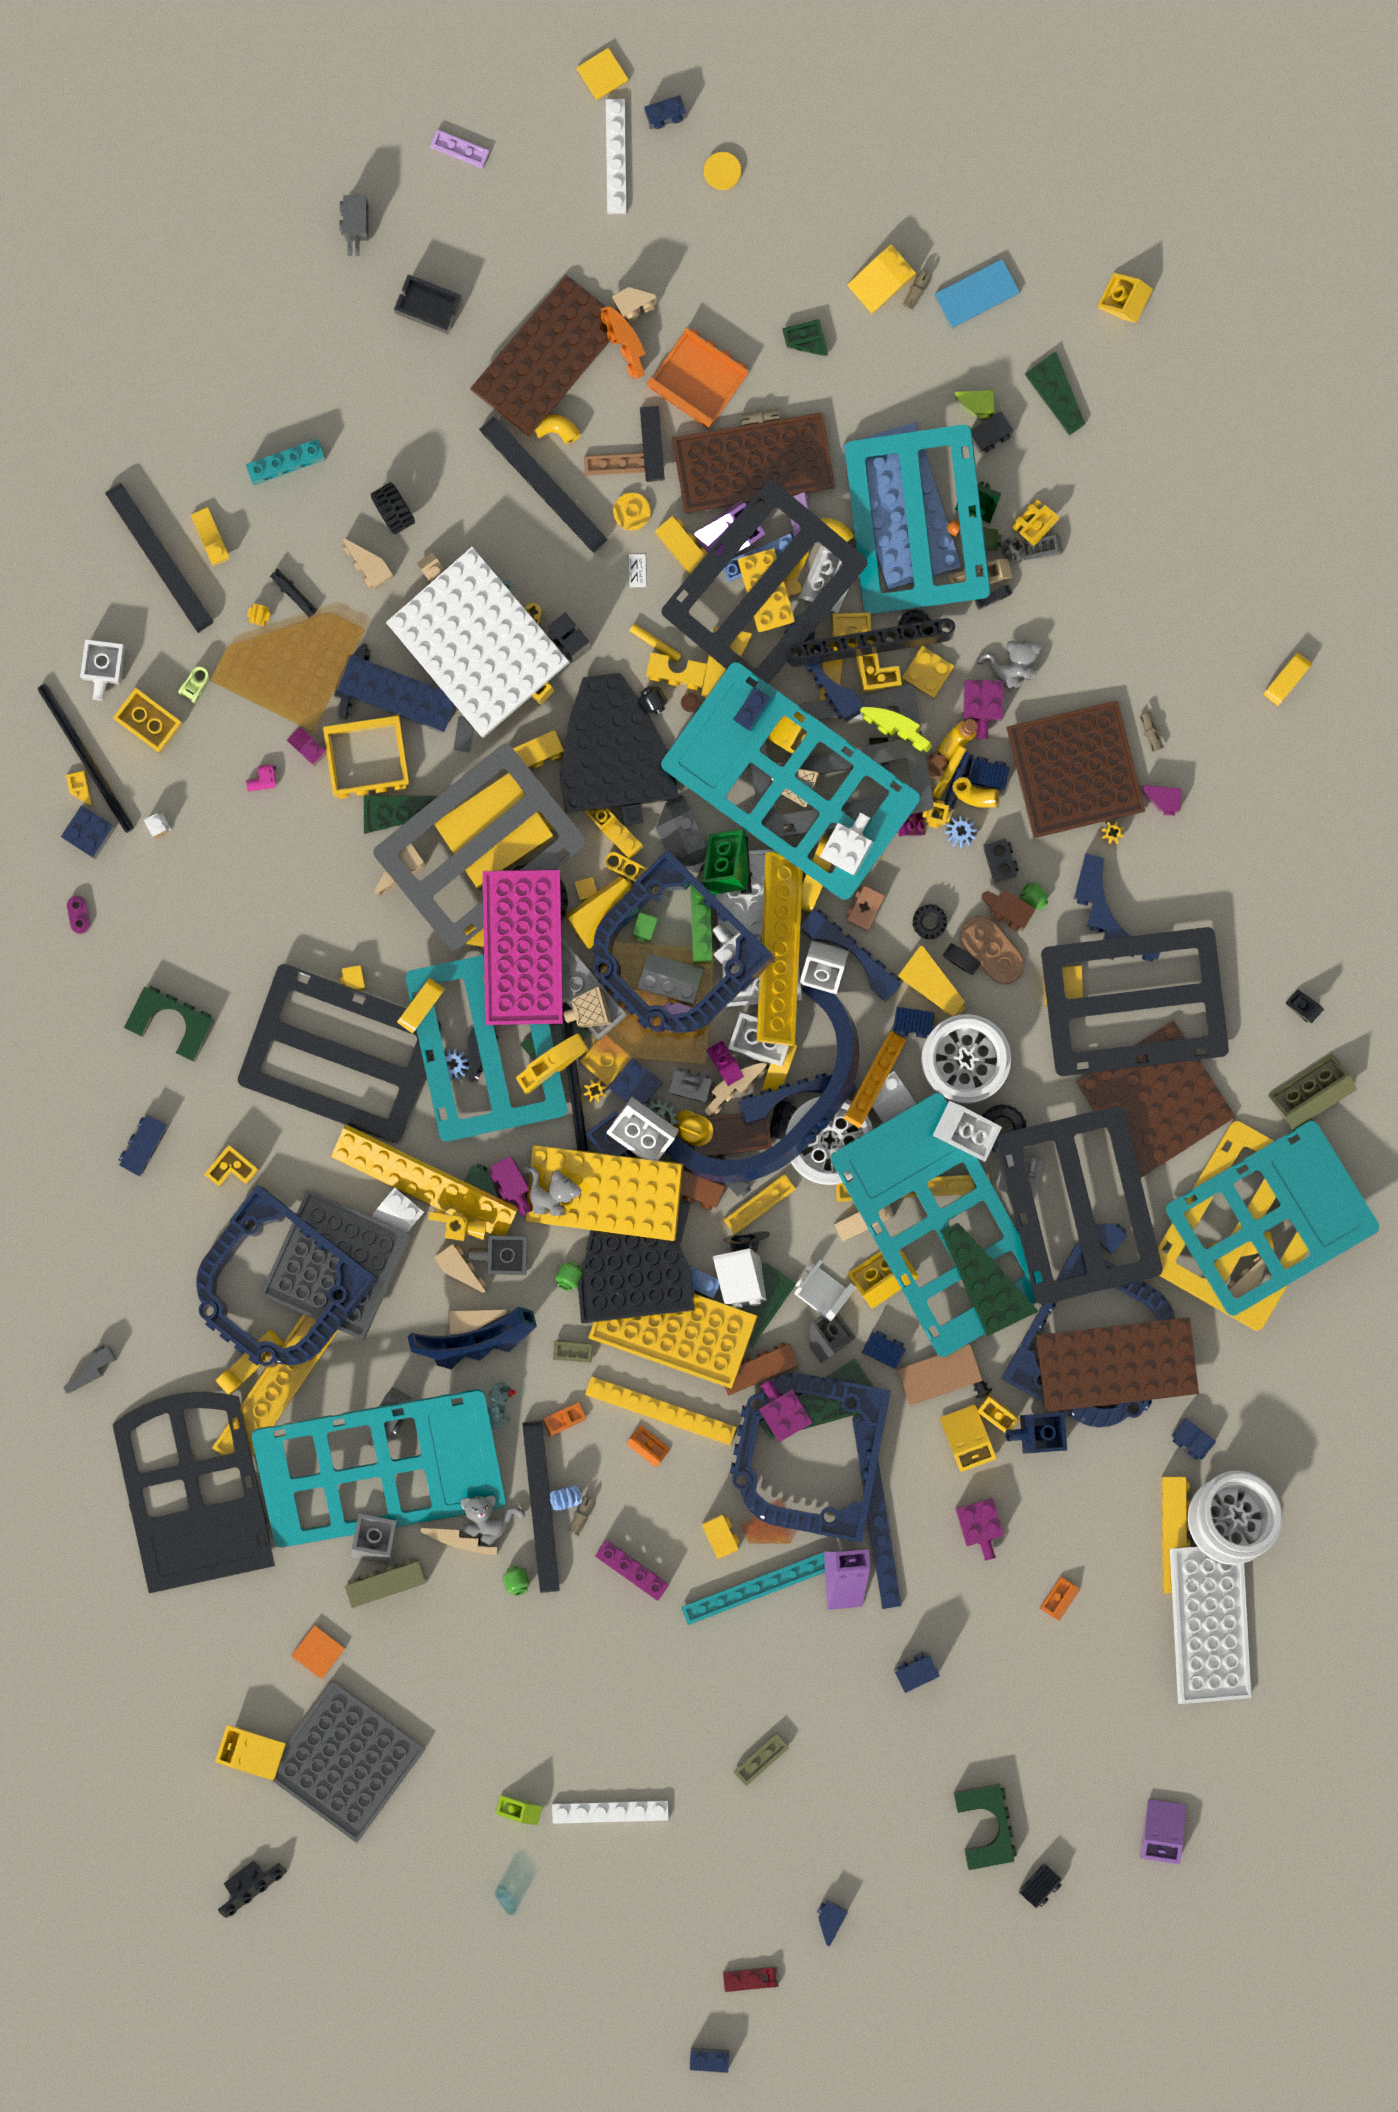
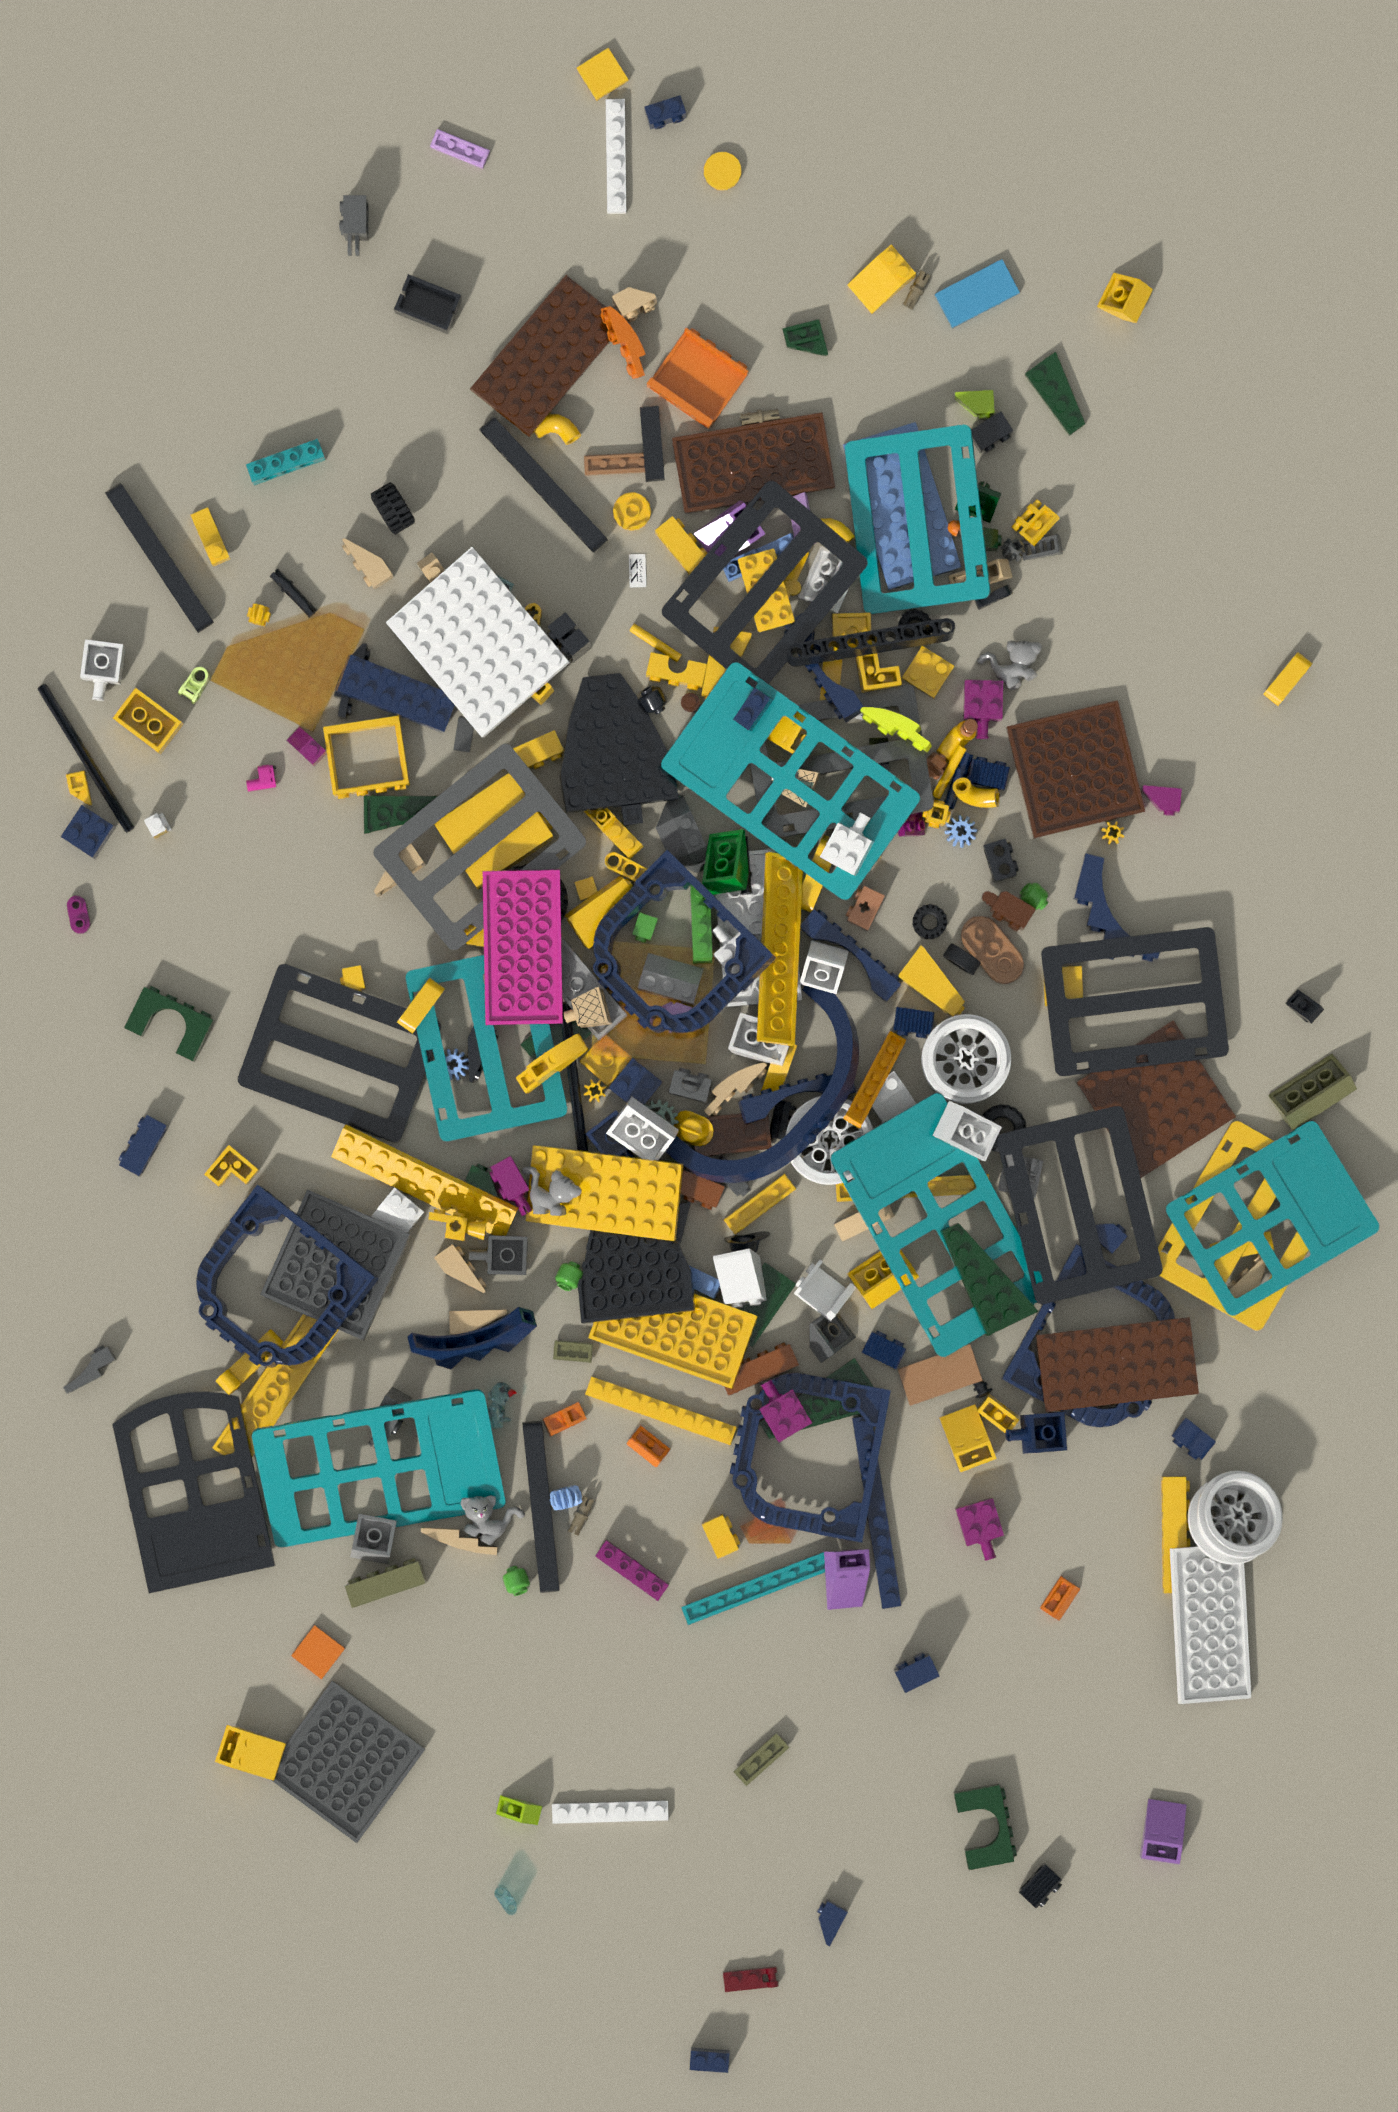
black bracket [218,1860,287,1918] -> none
magenta brick [706,1040,744,1086] -> none
dark tan pin [1139,712,1164,752] -> none

